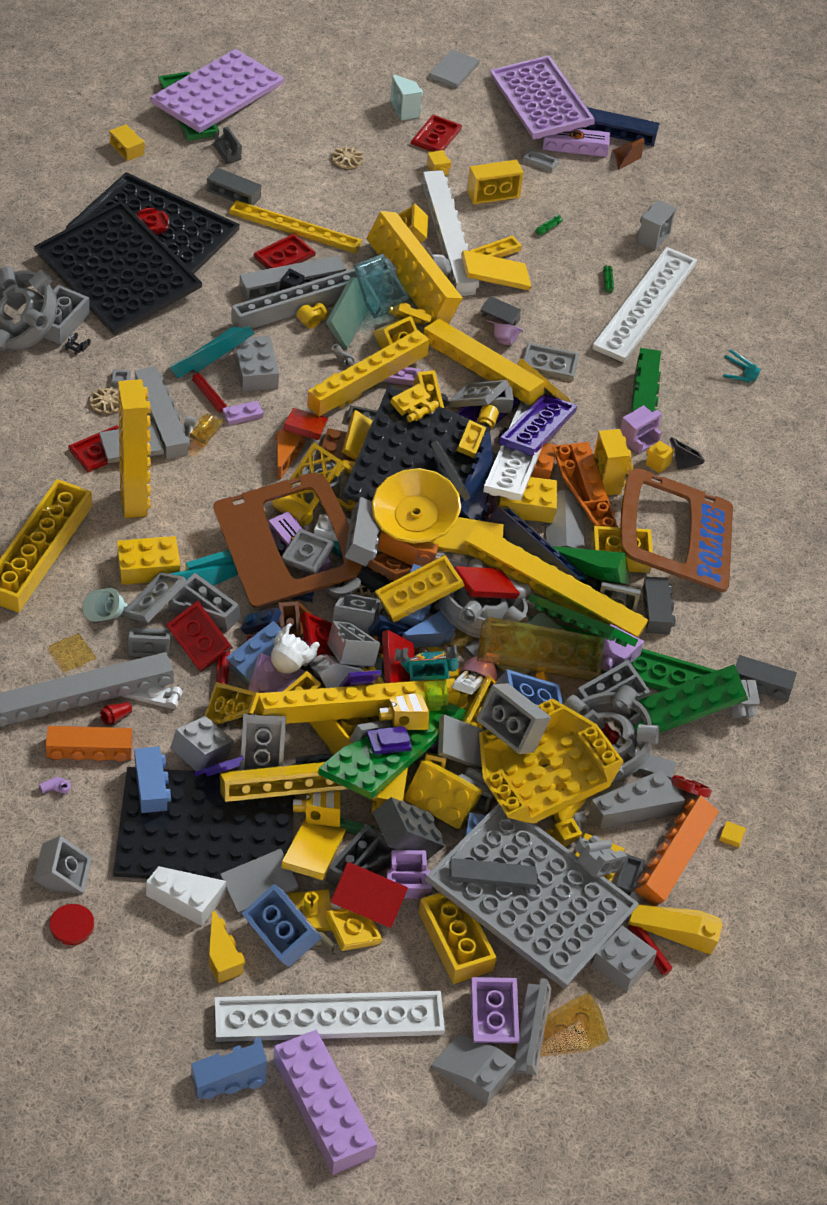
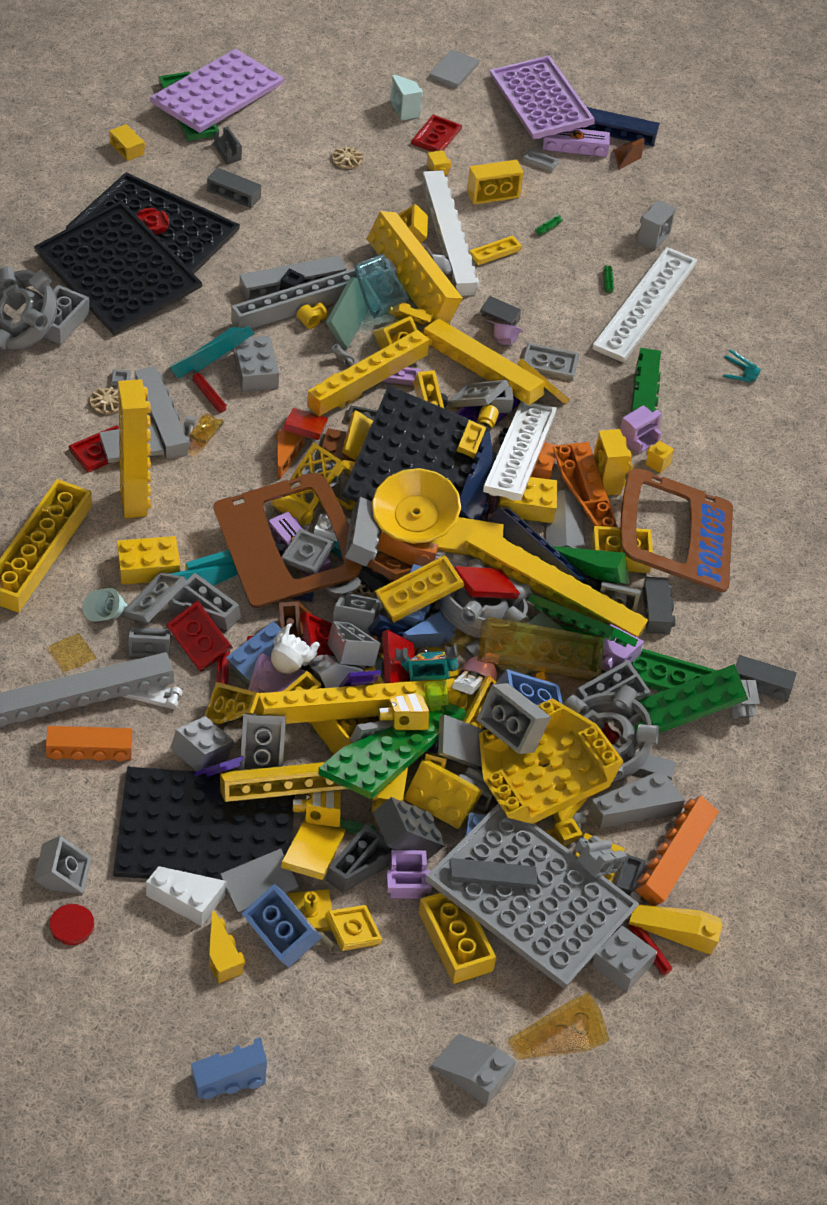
lavender arm [38,777,71,794] -> none
black piece [65,333,91,355] -> none
red cone [100,702,132,725] -> none
medium blue brick [134,746,171,813] -> none
white plate [215,991,445,1042] -> none
lavender plate [222,401,264,425] -> none
yellow tile [229,200,362,254] -> none
dark blue plate [241,608,282,634] -> none
red tile [253,233,316,269] -> none
lavender brick [273,1029,377,1175] -> none
black wheel [295,754,334,764] -> none
red tile [330,862,408,928] -> none
dark purple piece [367,727,412,755] -> none
yellow plate [390,384,439,422] -> none
dark grey tile [431,441,470,501] -> none
yellow tile [461,250,531,291] -> none
lavender slope [469,977,519,1044] -> none
dark purple plate [499,394,577,456] -> none
light grey fence [514,979,552,1075] -> none
black slope [670,437,705,469] -> none
red tile [671,775,712,798] -> none
yellow tile [719,821,746,848] -> none

